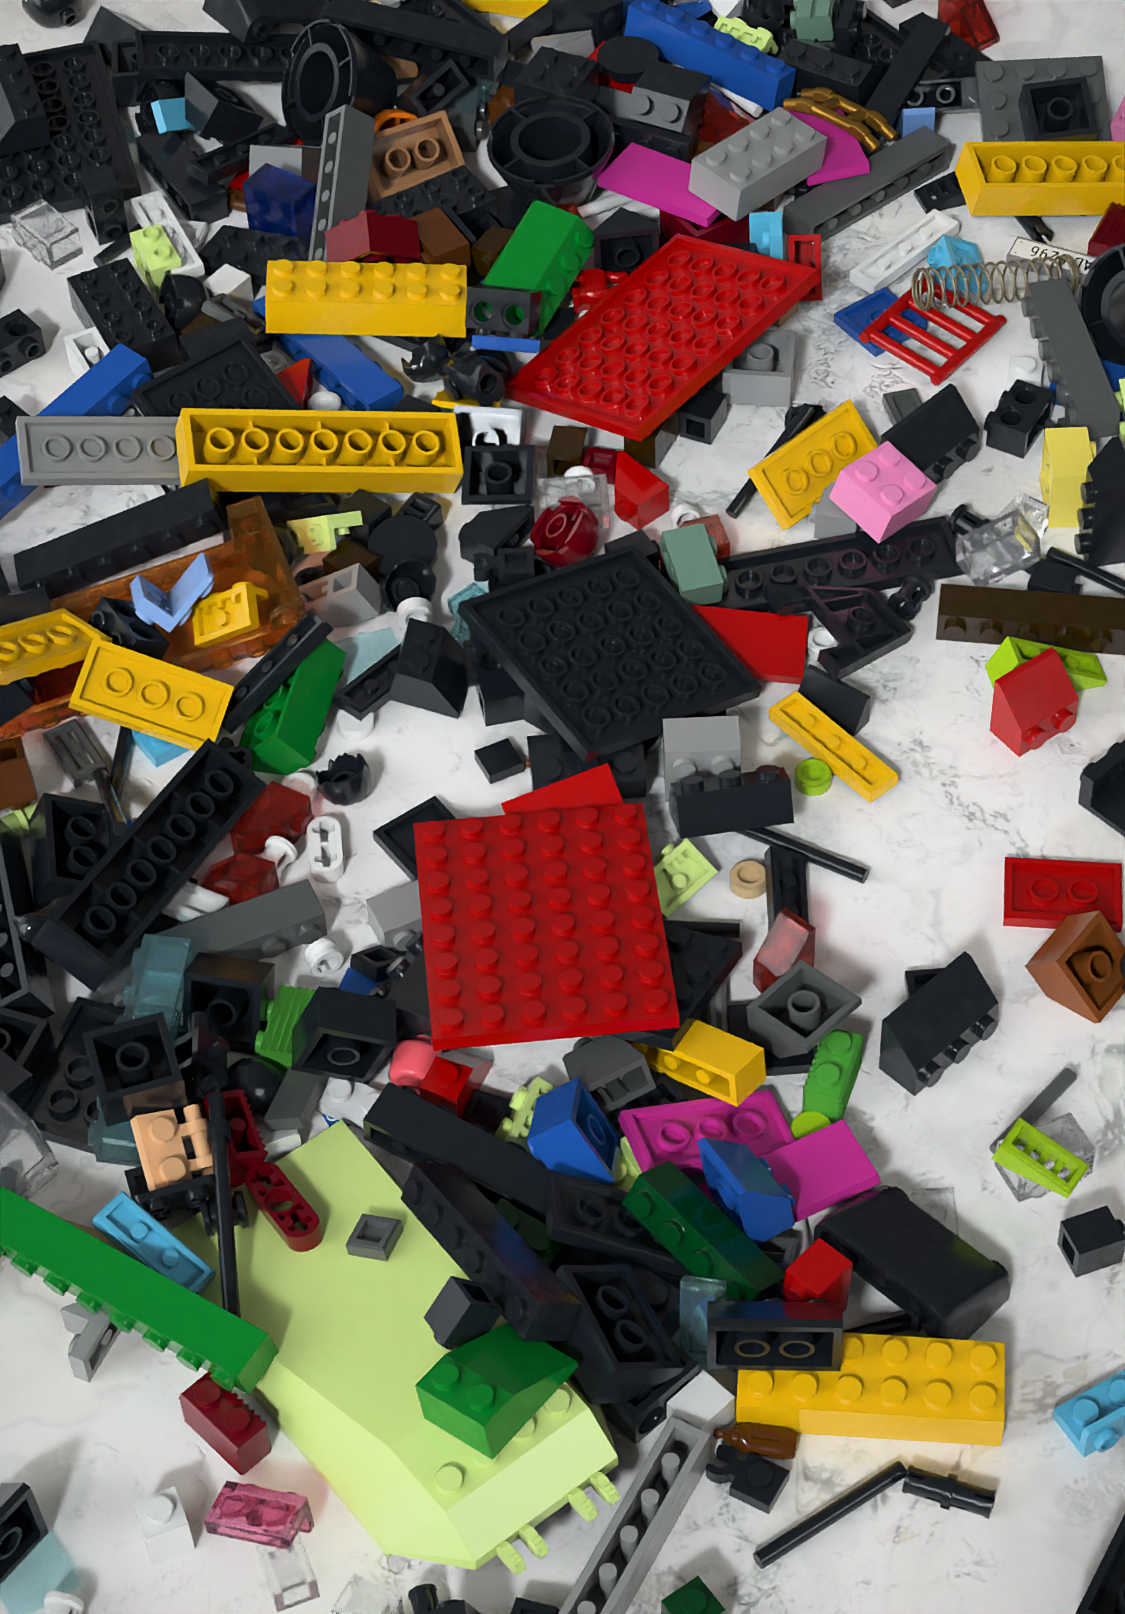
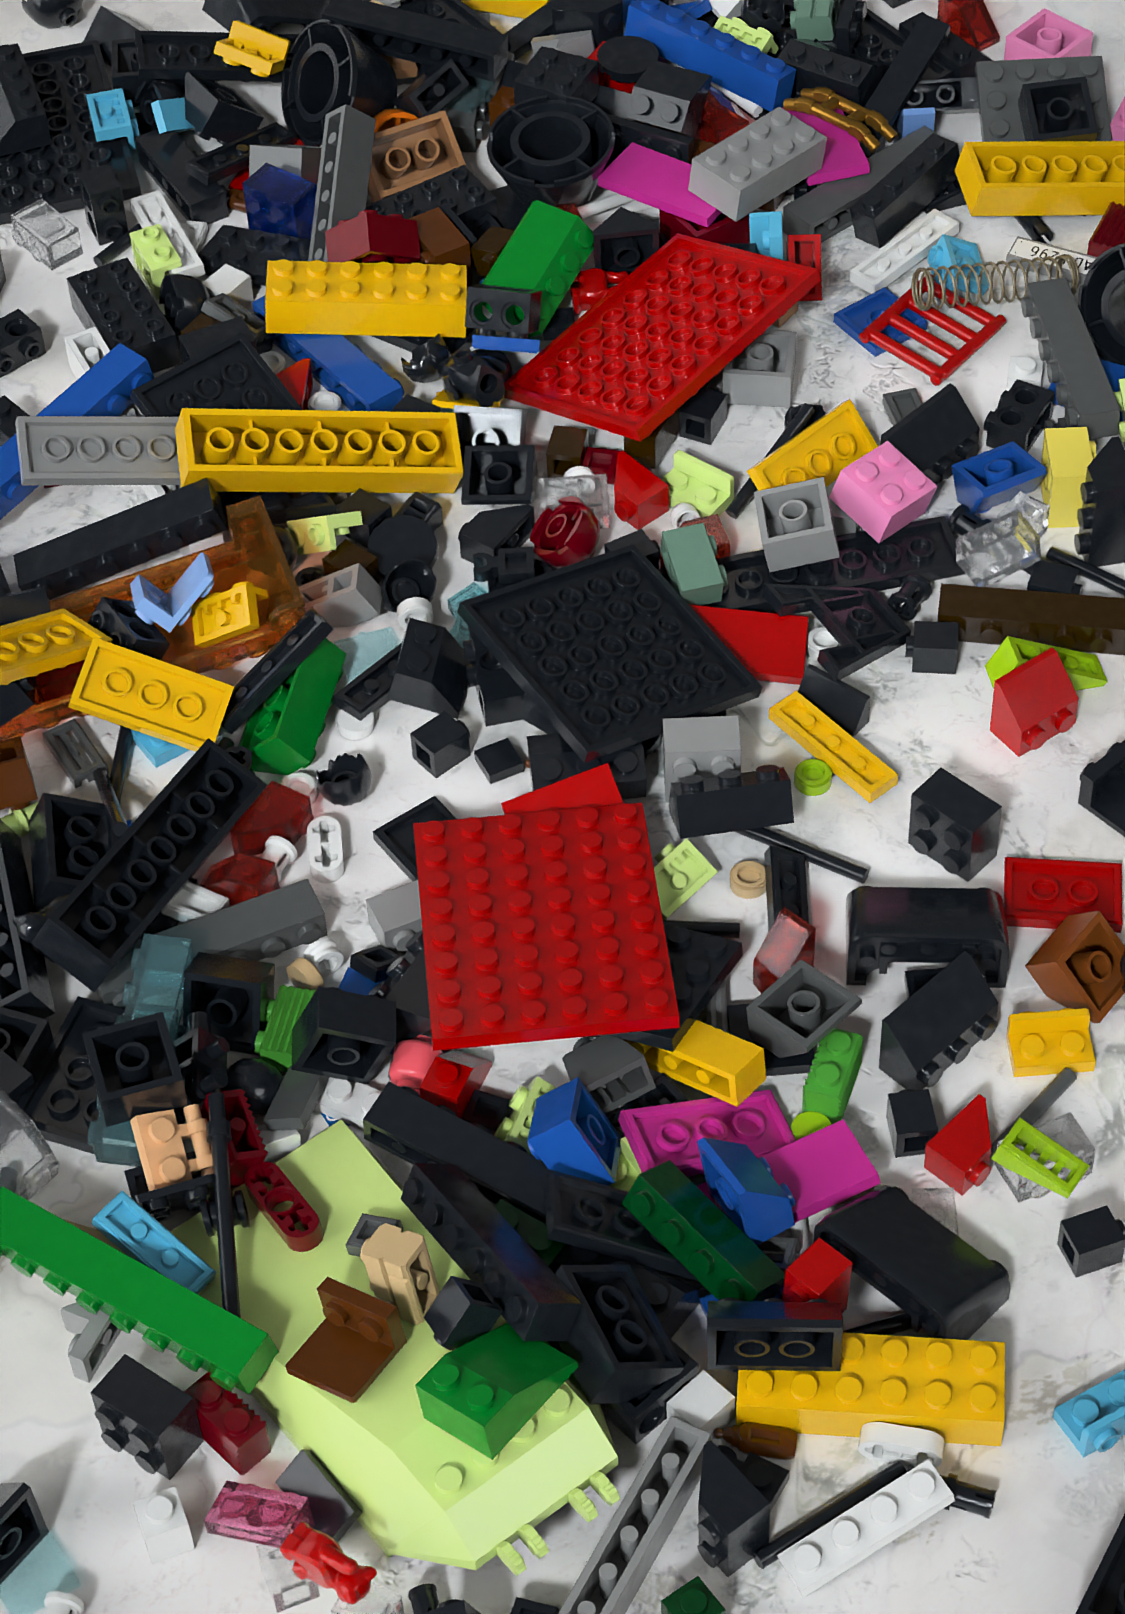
clear light blue tile [679,1275,726,1366] -> none
none -> medium azure bracket [86,88,140,150]
none -> black brick [90,1354,204,1480]
none -> yellow bracket [214,20,290,77]
none -> black tile [275,1449,362,1543]
none -> red animal [280,1521,377,1605]
none -> reddish brown bracket [285,1277,407,1403]
none -> tan tile [286,957,324,991]
none -> tan brick [360,1223,440,1325]
none -> black brick [410,711,470,778]
none -> yellowish green bracket [661,450,734,525]
none -> black slope [697,1440,770,1577]
none -> light grey brick [754,477,840,572]
none -> white plate [777,1459,955,1598]
none -> black windscreen [846,886,1010,988]
none -> black brick [850,133,960,248]
none -> white beam [858,1422,945,1468]
none -> black brick [886,1089,938,1158]
none -> black brick [905,621,959,674]
none -> black brick [908,768,1002,882]
none -> red slope [924,1094,991,1196]
none -> blue slope [951,441,1047,514]
none -> bright pink brick [1004,8,1093,60]
none -> yellow bracket [1006,1008,1096,1077]

